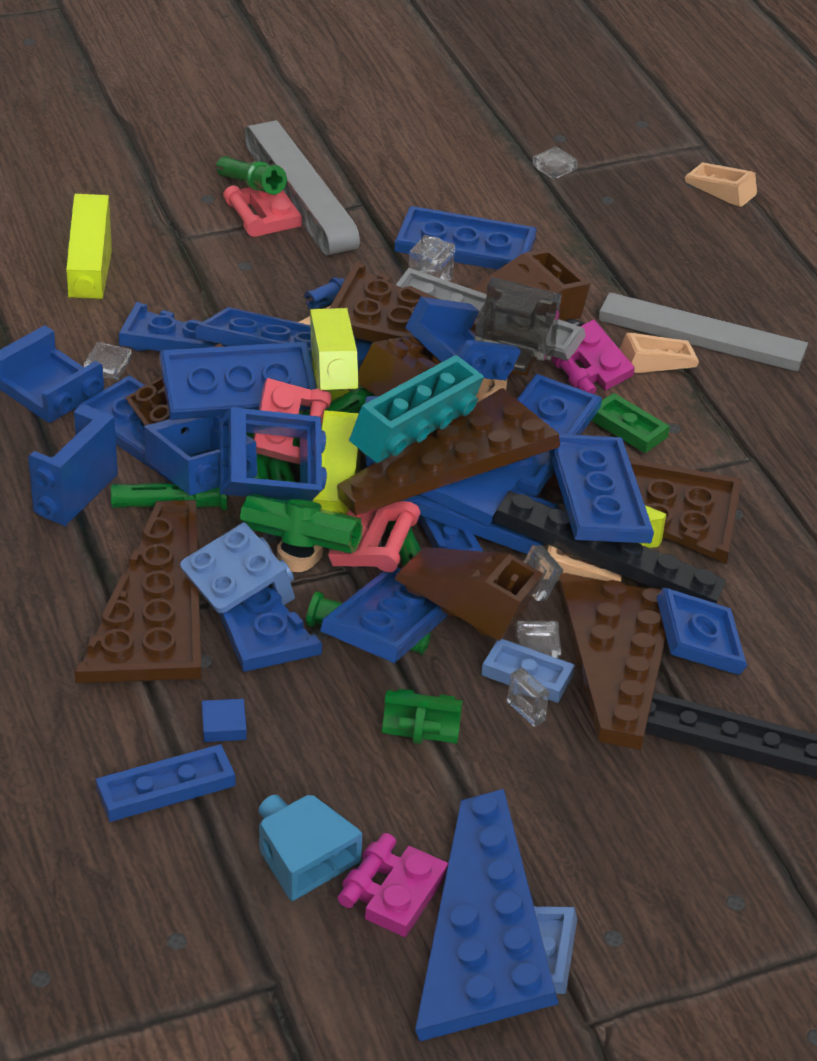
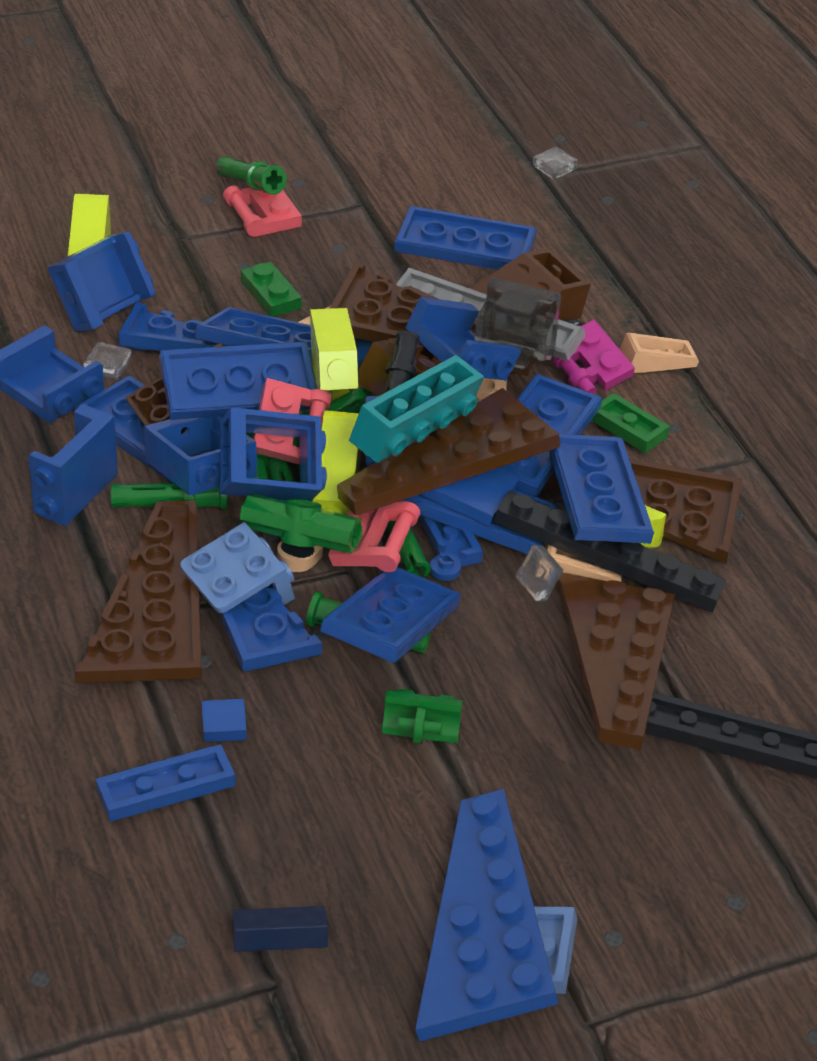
light grey beam [244,120,360,256] -> none
dark azure torso [259,794,362,901] -> none
blue pin [304,277,345,309] -> none
dark pink plate [338,833,449,938] -> none
reddish brown slope [395,547,543,641] -> none
clear brick [409,235,455,281] -> none
medium blue plate [482,639,575,703] -> none
clear tile [507,667,549,727] -> none
clear tile [517,621,561,659] -> none
light grey tile [599,292,808,372] -> none
blue tile [657,588,747,675] -> none
light nougat slope [685,162,757,207] -> none
none -> blue panel [47,231,156,332]
none -> dark blue slope [233,906,328,952]
none -> green plate [241,261,302,317]
none -> black pin [384,331,420,393]

